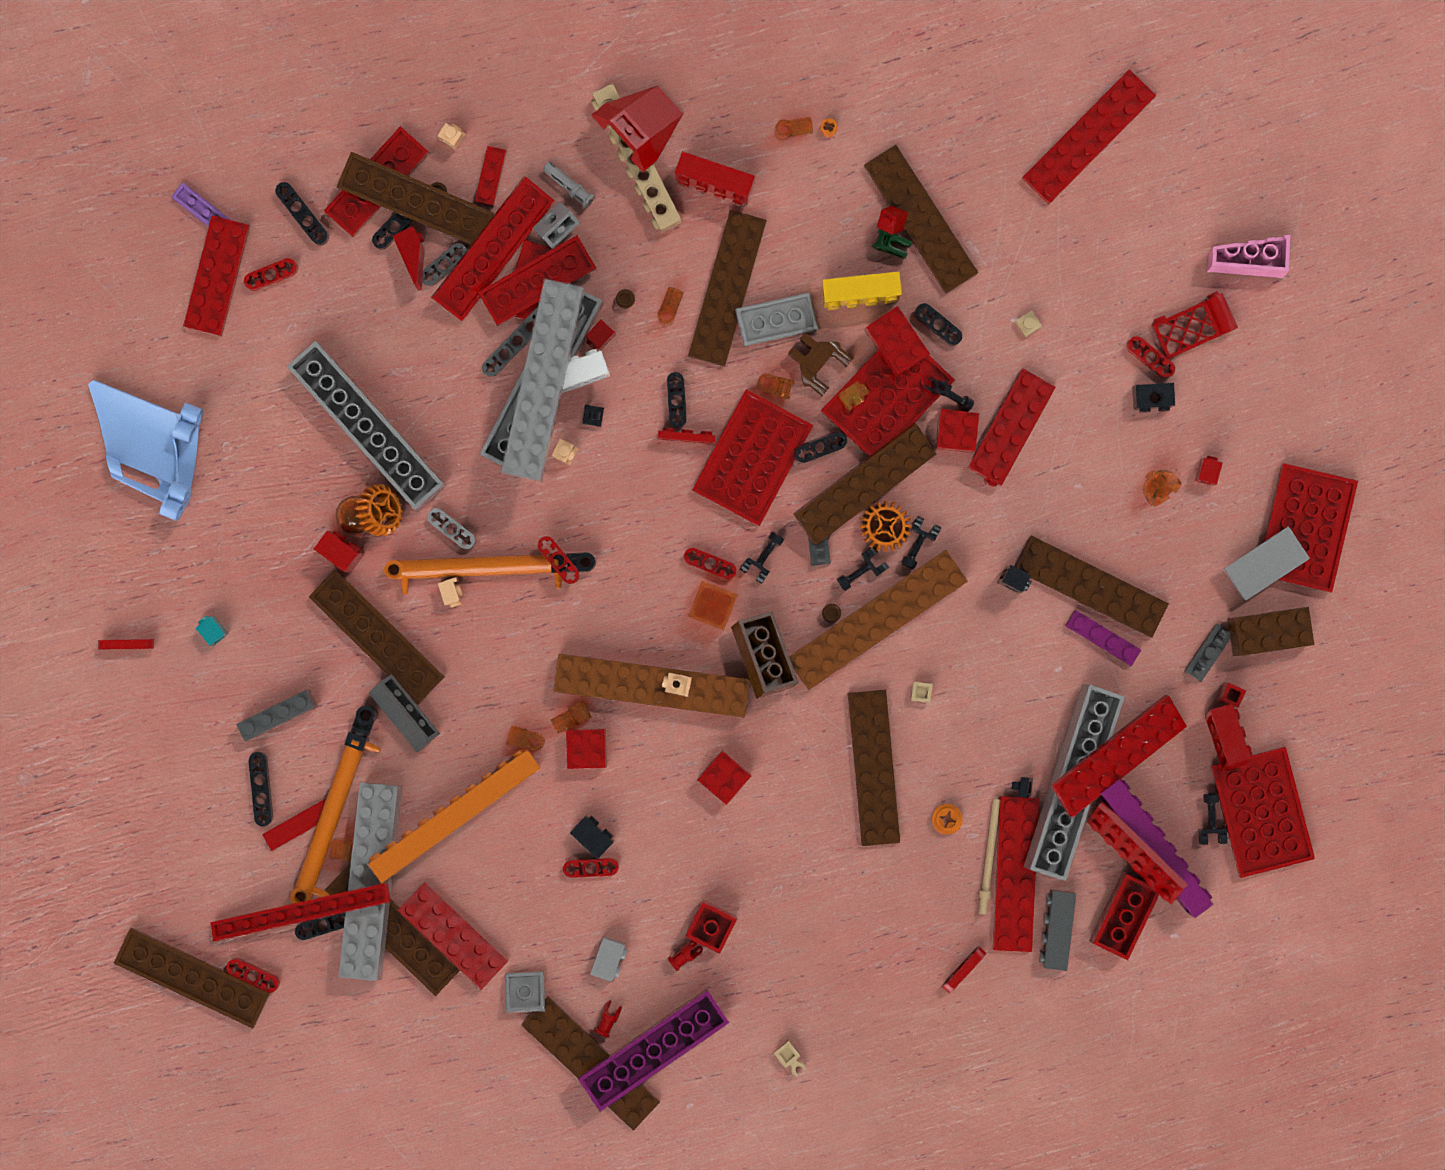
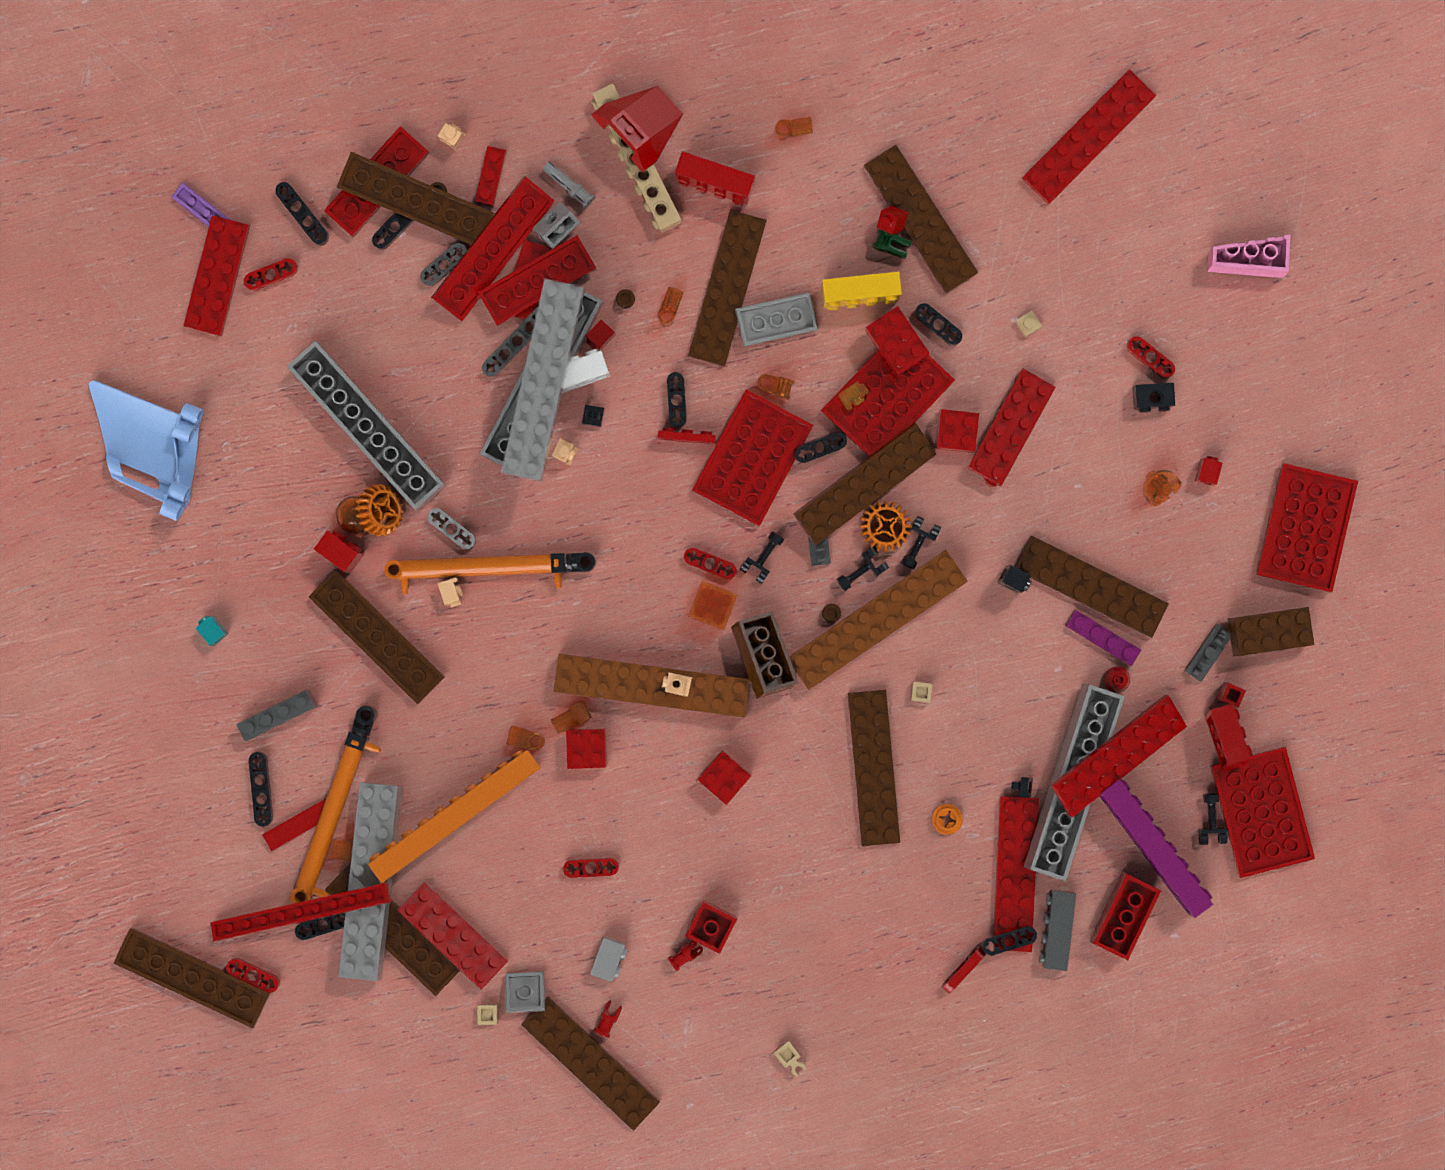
red beam [98,639,154,650] -> none
dark grey brick [369,674,440,752] -> none
red slope [392,226,425,291] -> none
red beam [538,536,580,584] -> none
black brick [570,815,614,859] -> none
magenta brick [578,989,729,1112] -> none
reddish brown connector [788,333,854,397] -> none
orange bush [820,118,837,137] -> none
black bar [924,378,974,412] -> none
tan bar [979,799,1000,914] -> none
red plate [1087,802,1188,905] -> none
red piece [1152,291,1238,359] -> none
light grey tile [1223,526,1310,601] -> none
none -> tan plate [477,1004,498,1025]
none -> black beam [982,925,1037,956]
none -> red cone [1104,666,1130,693]

